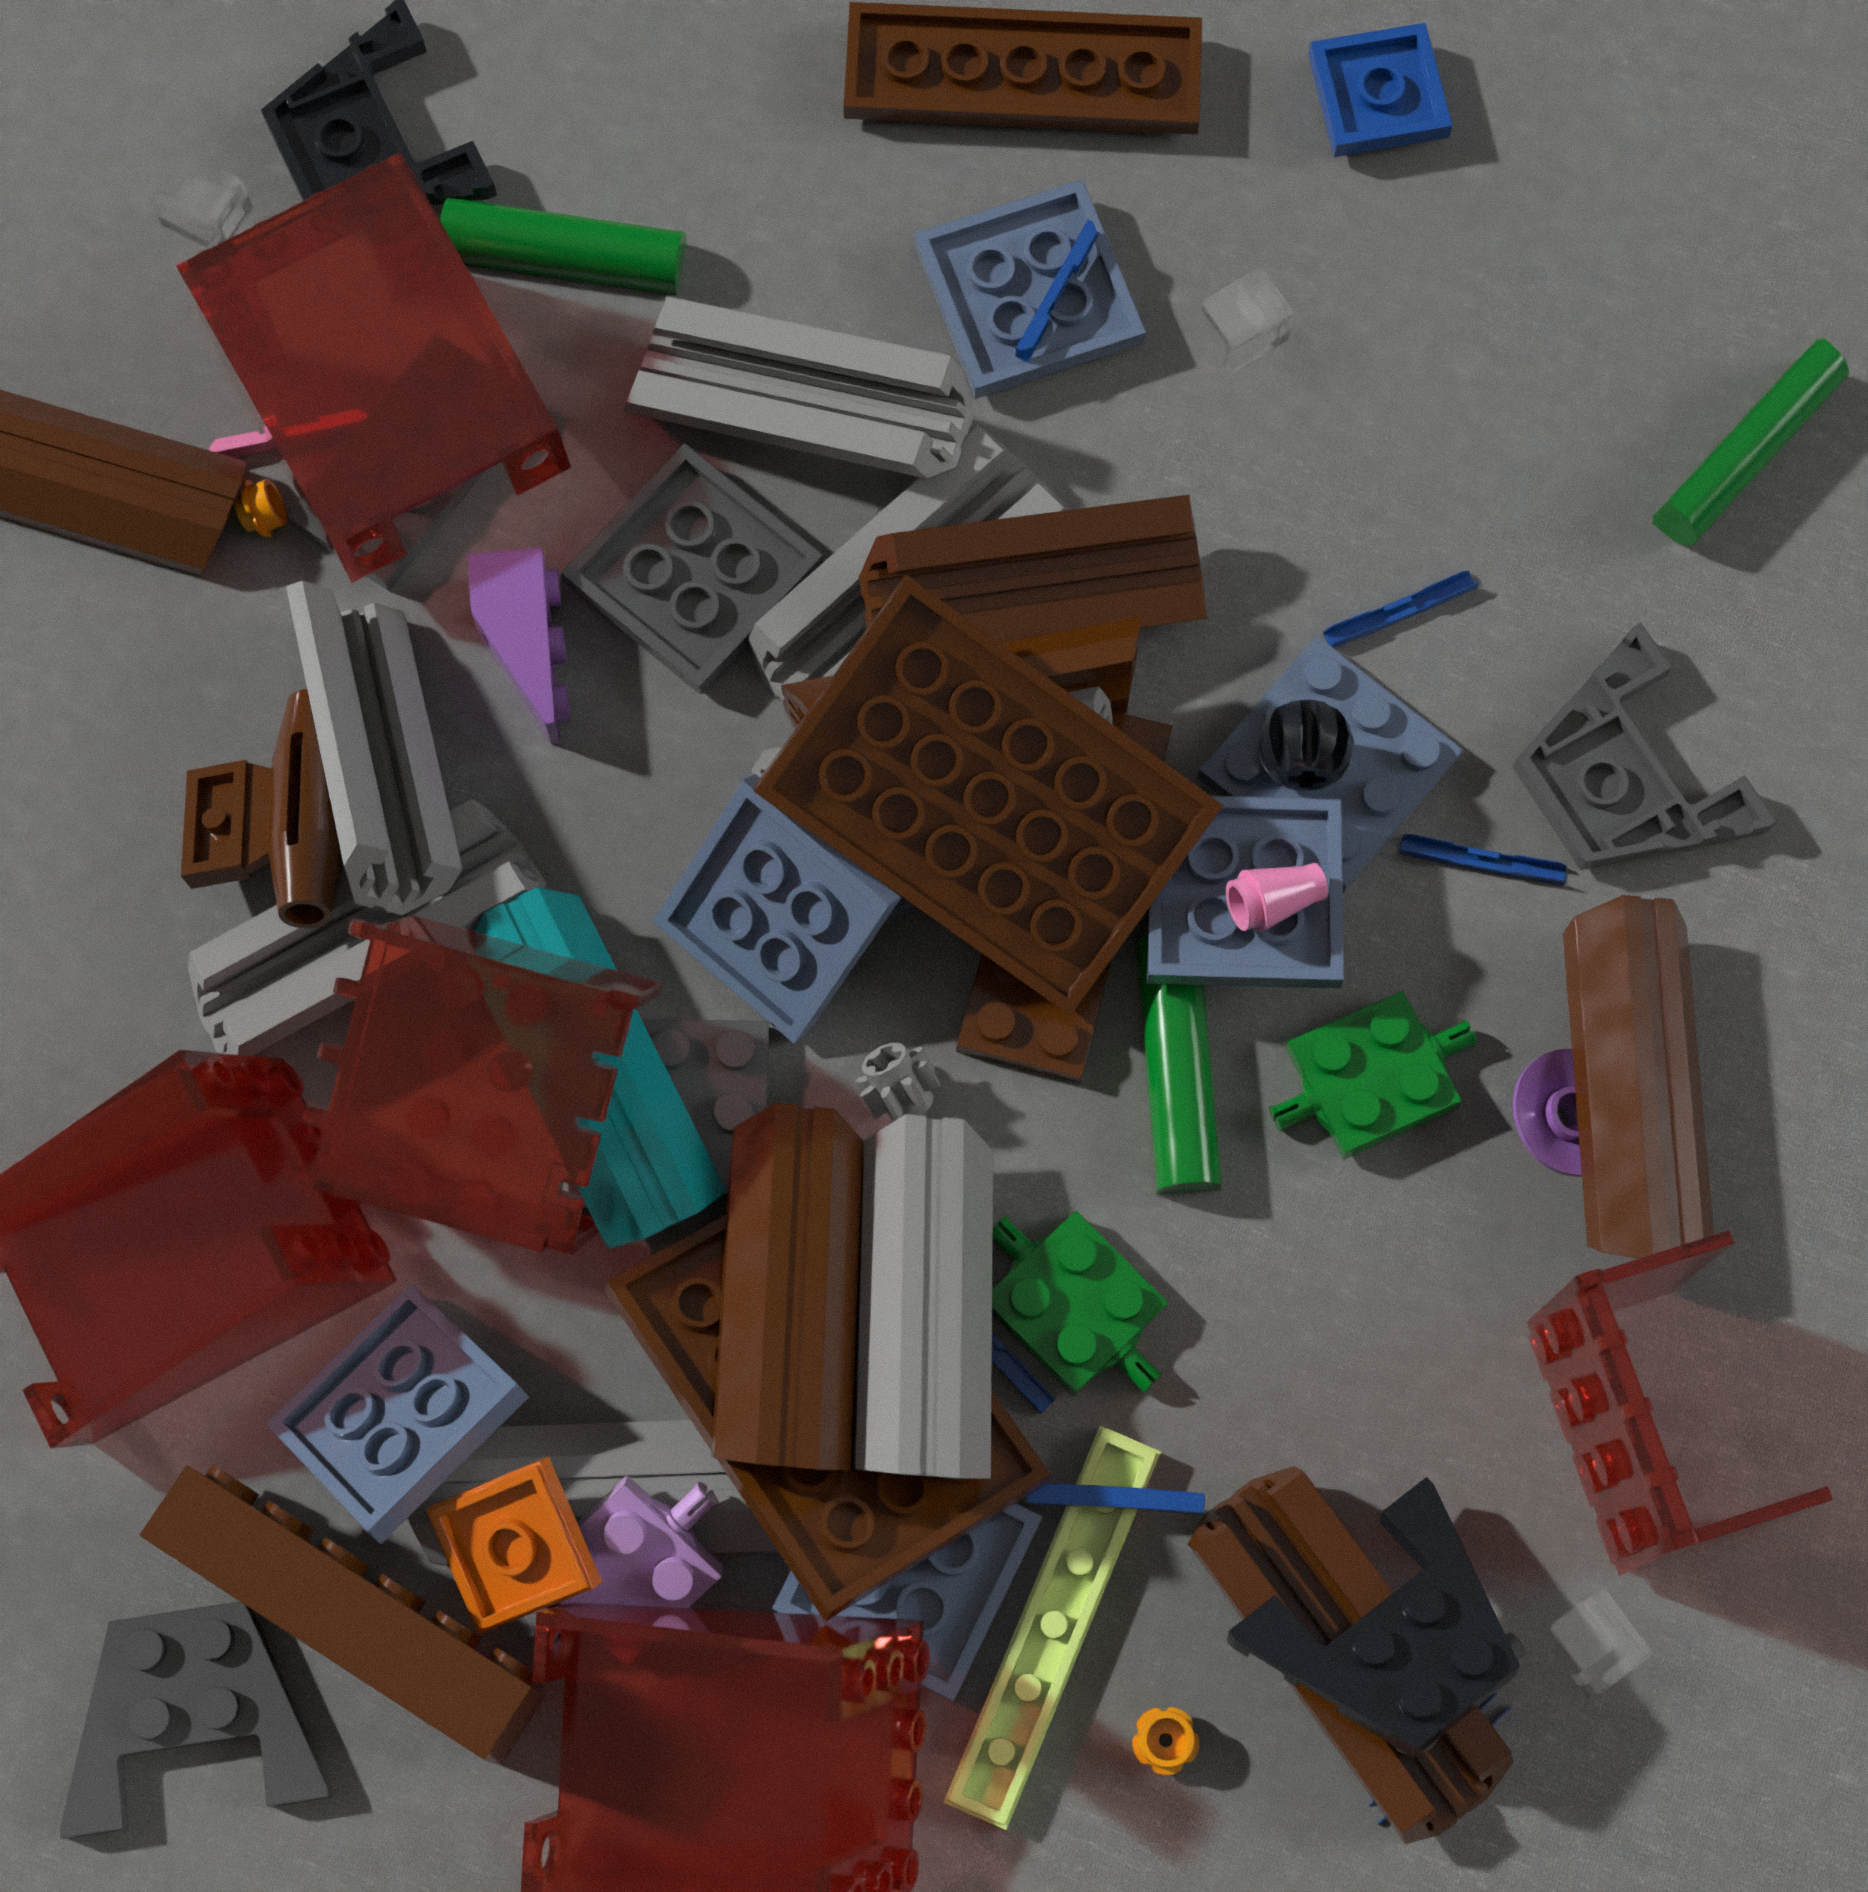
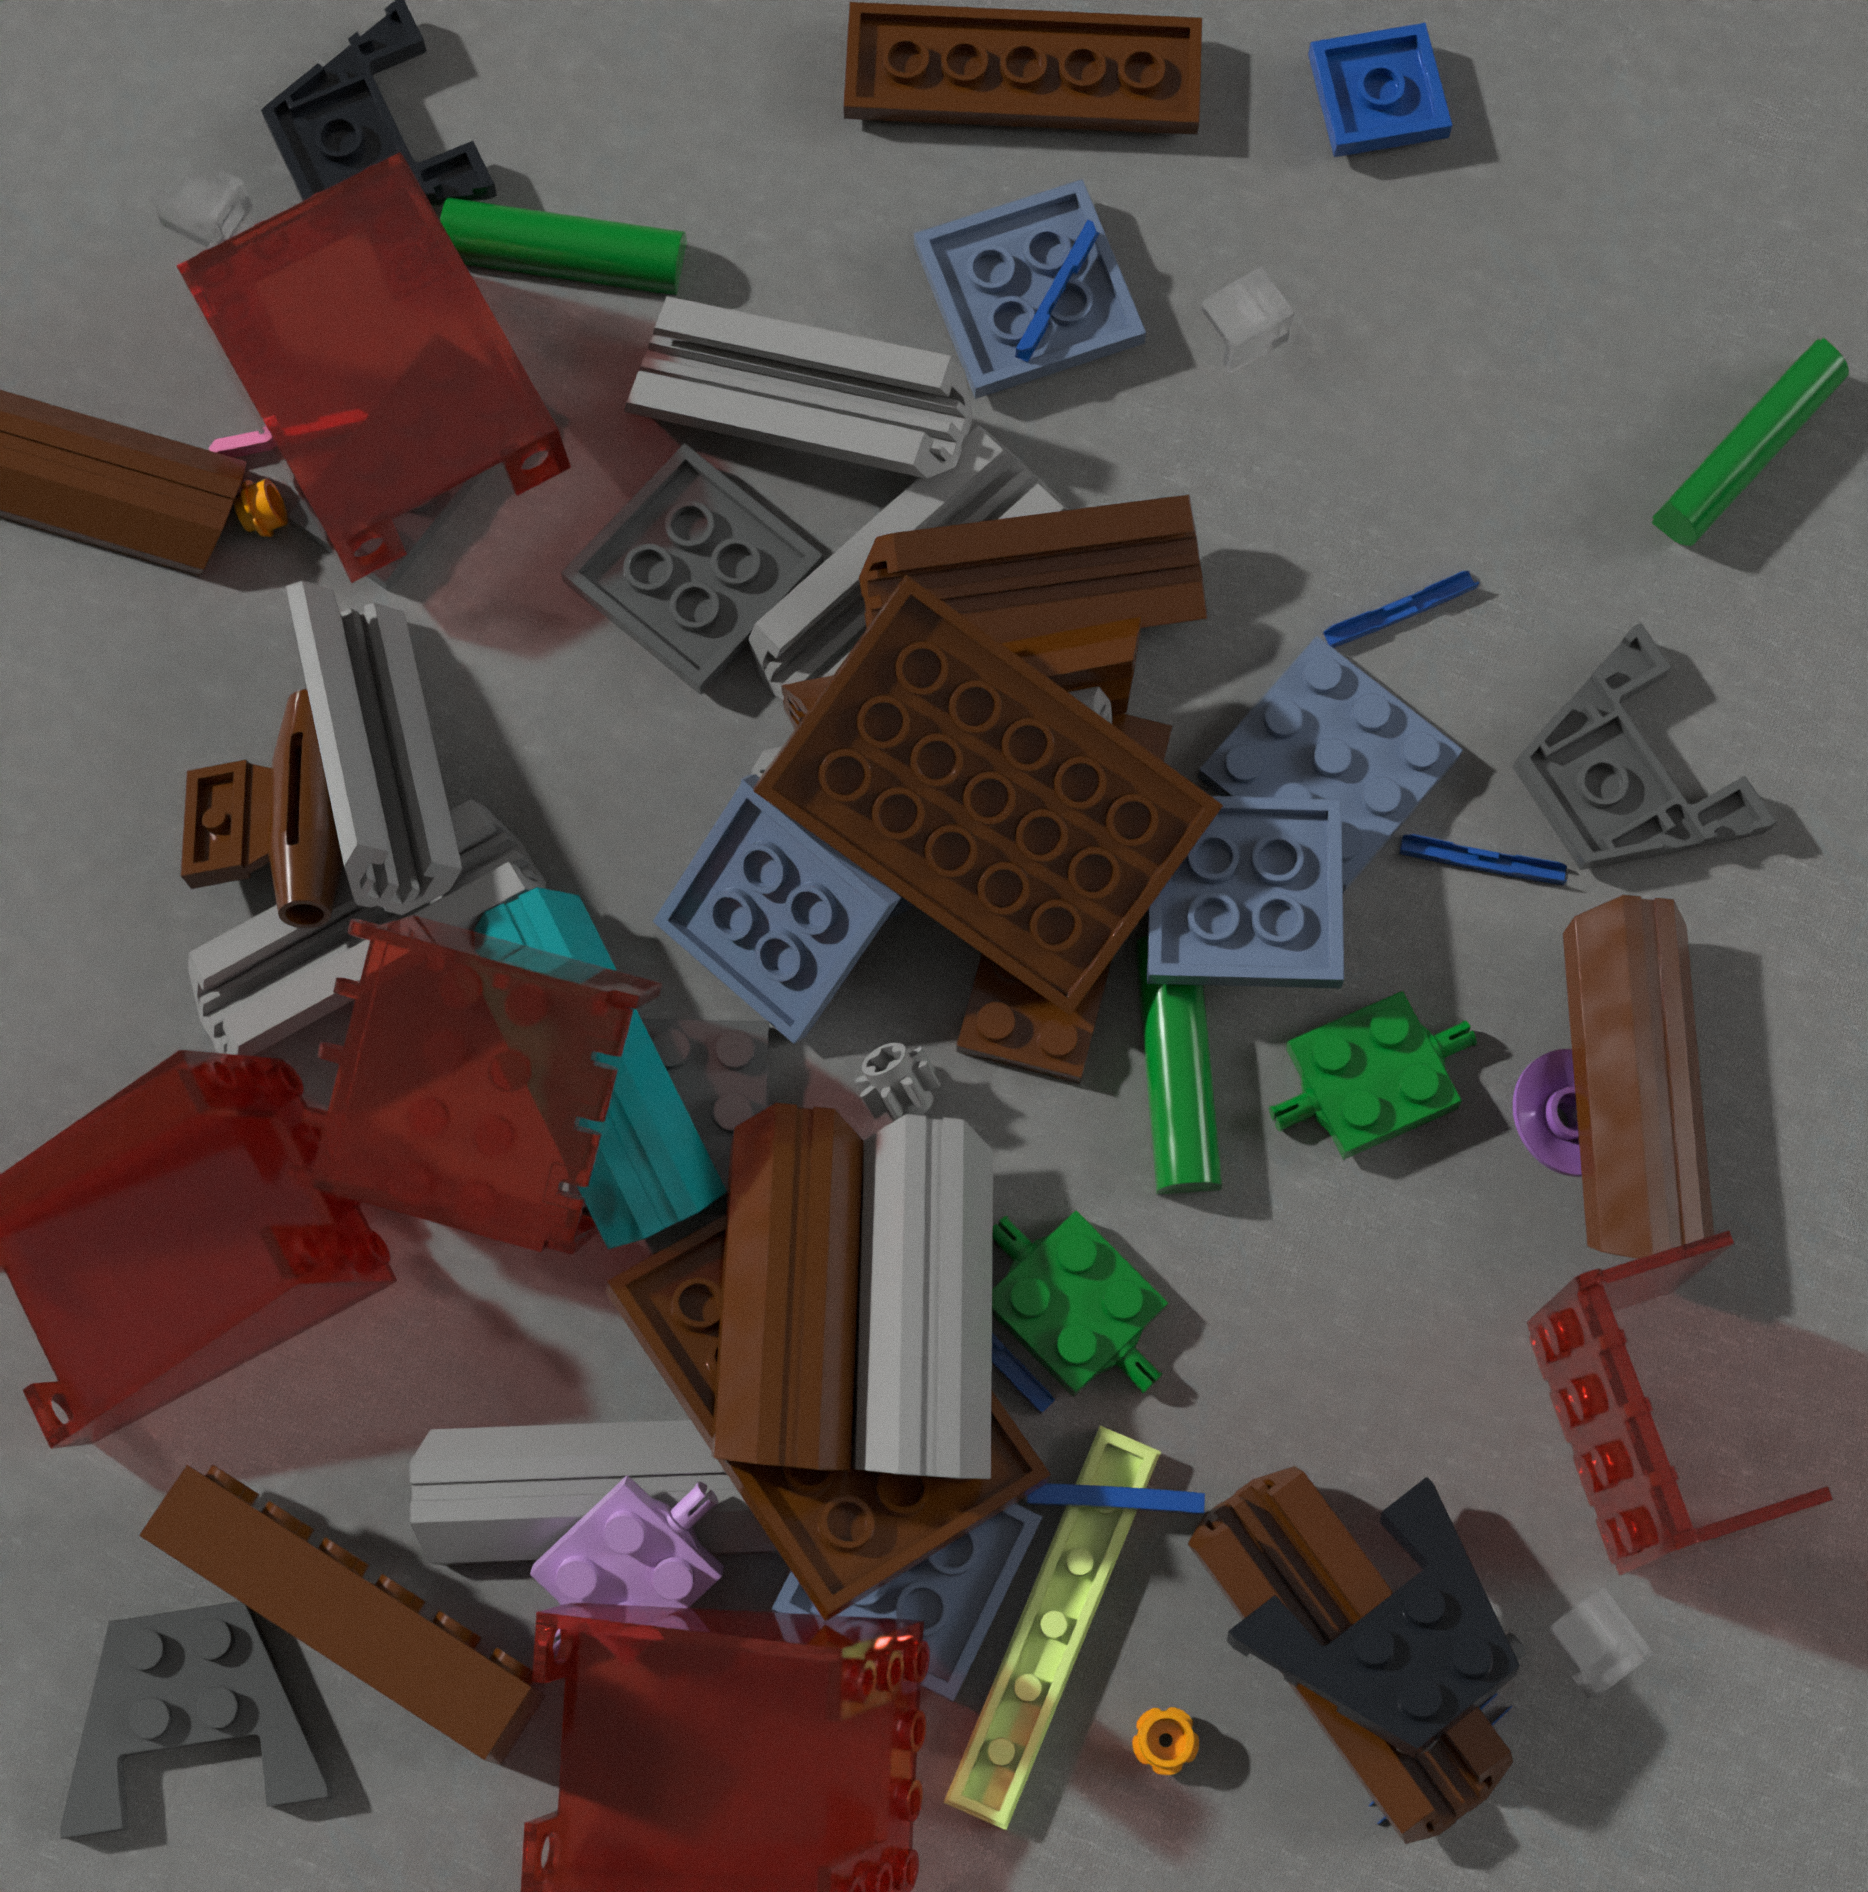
sand blue plate [266,1283,529,1544] -> none
orange tile [425,1456,602,1635] -> none
medium lavender slope [467,547,571,745] -> none
bright pink cone [1226,863,1328,933] -> none
black piece [1258,700,1354,791] -> none

